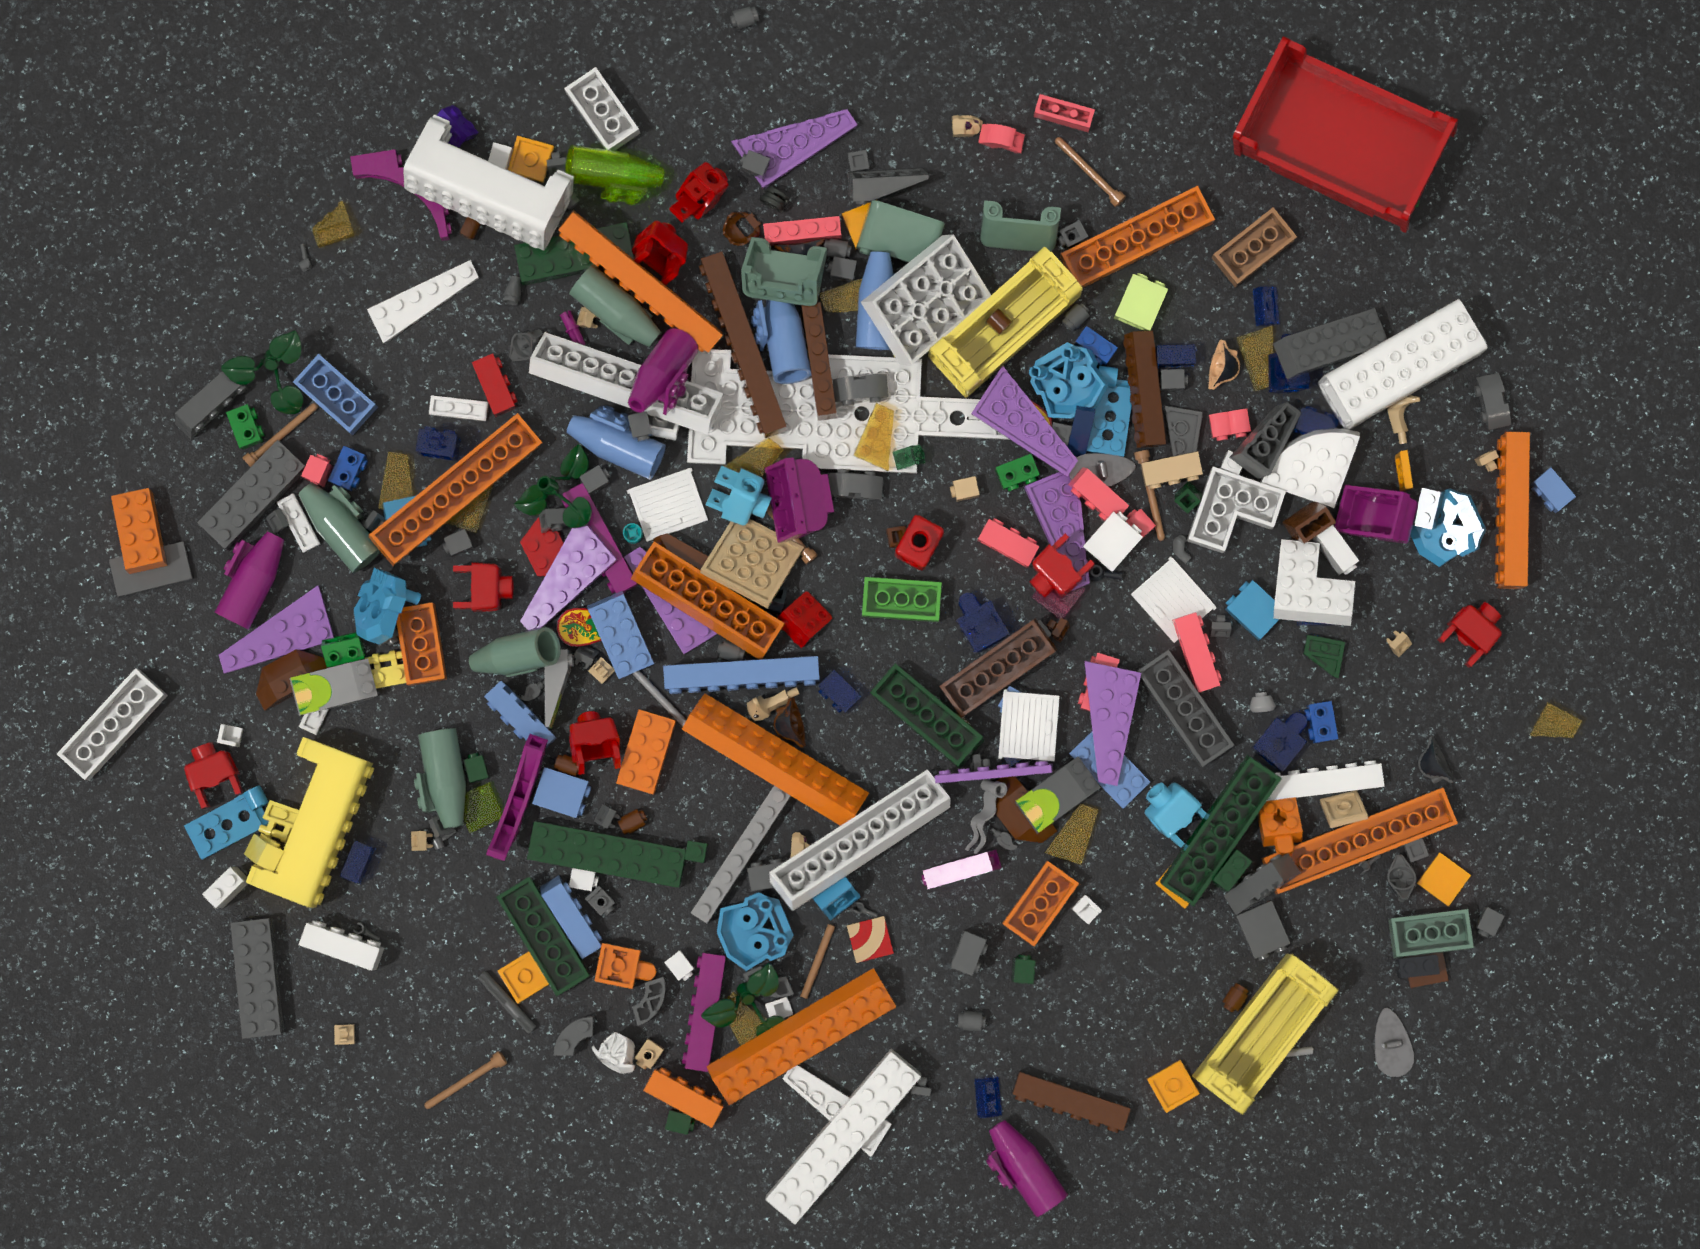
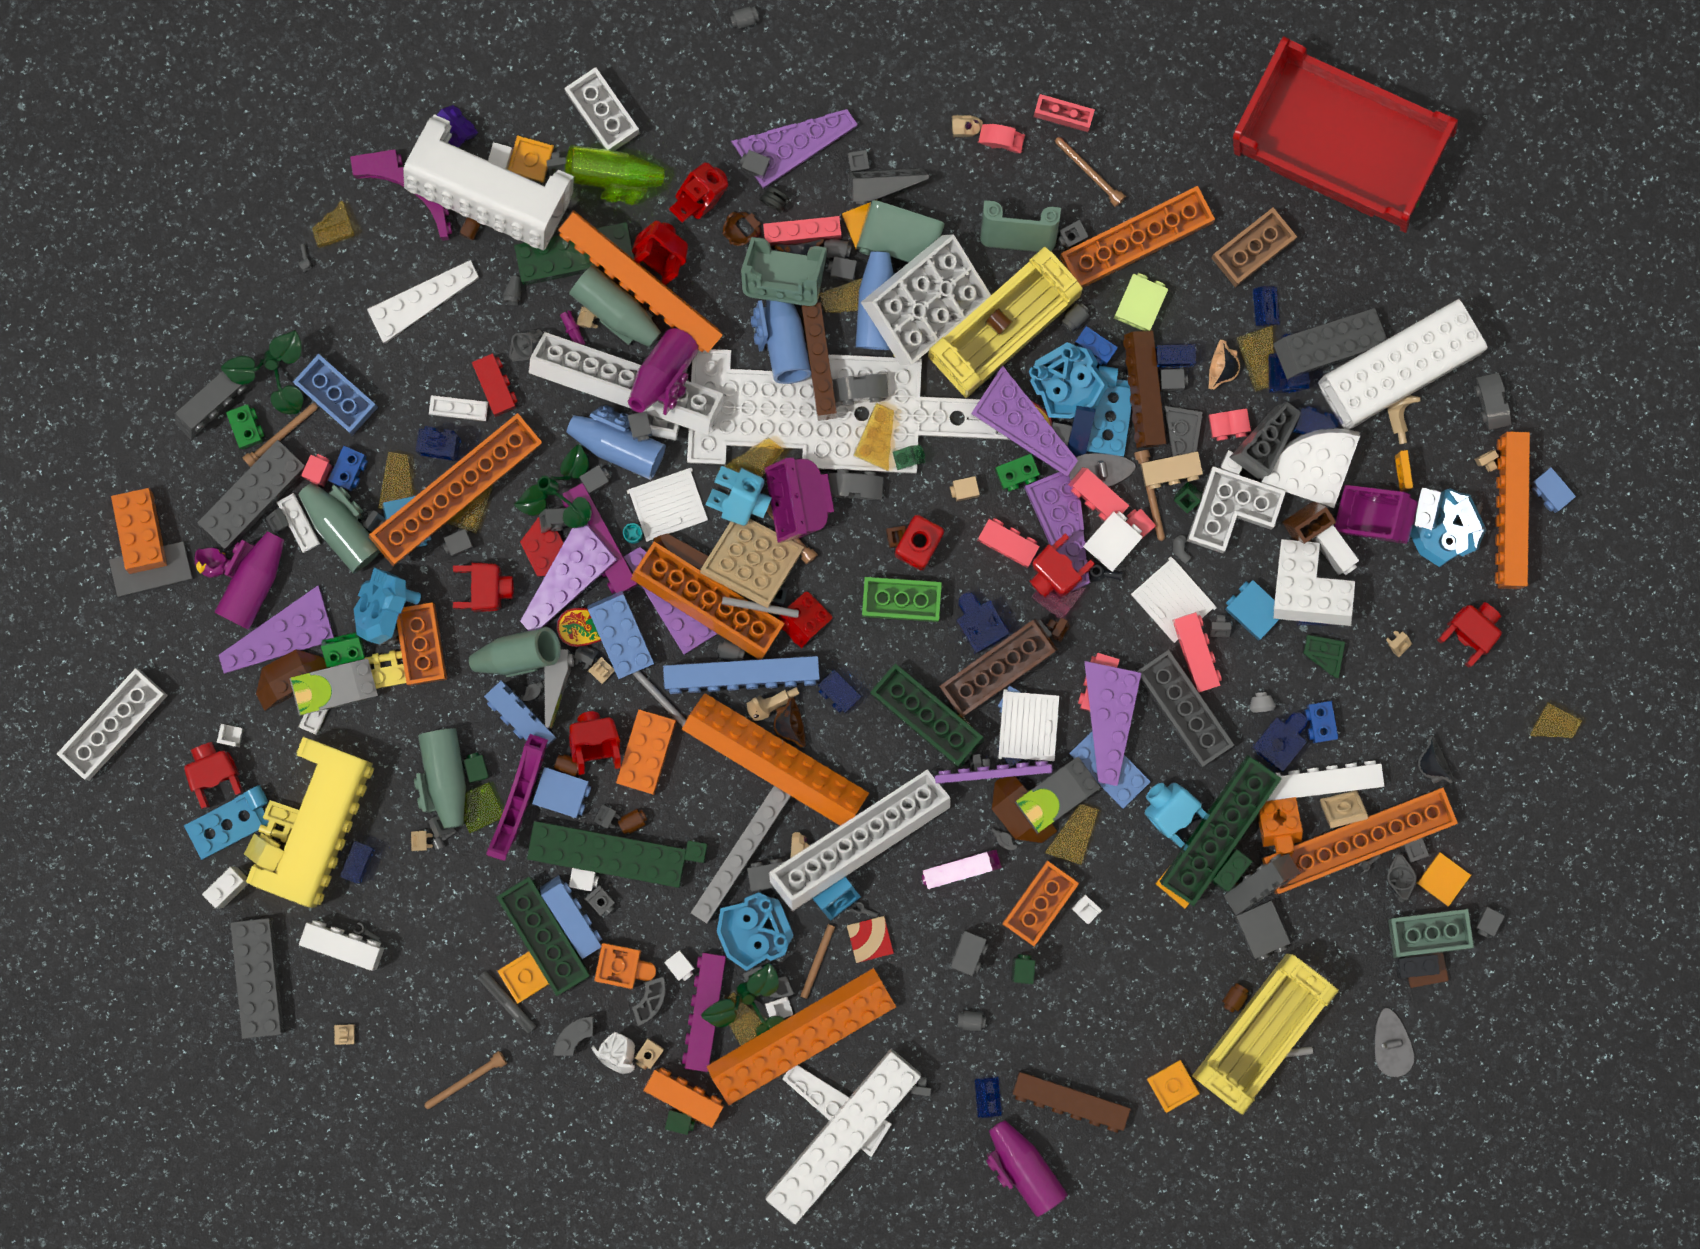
reddish brown brick [699,252,787,438] -> none
light grey flag [965,779,1007,854] -> none
none -> magenta hair [194,548,228,578]
none -> light grey bar [722,597,799,618]

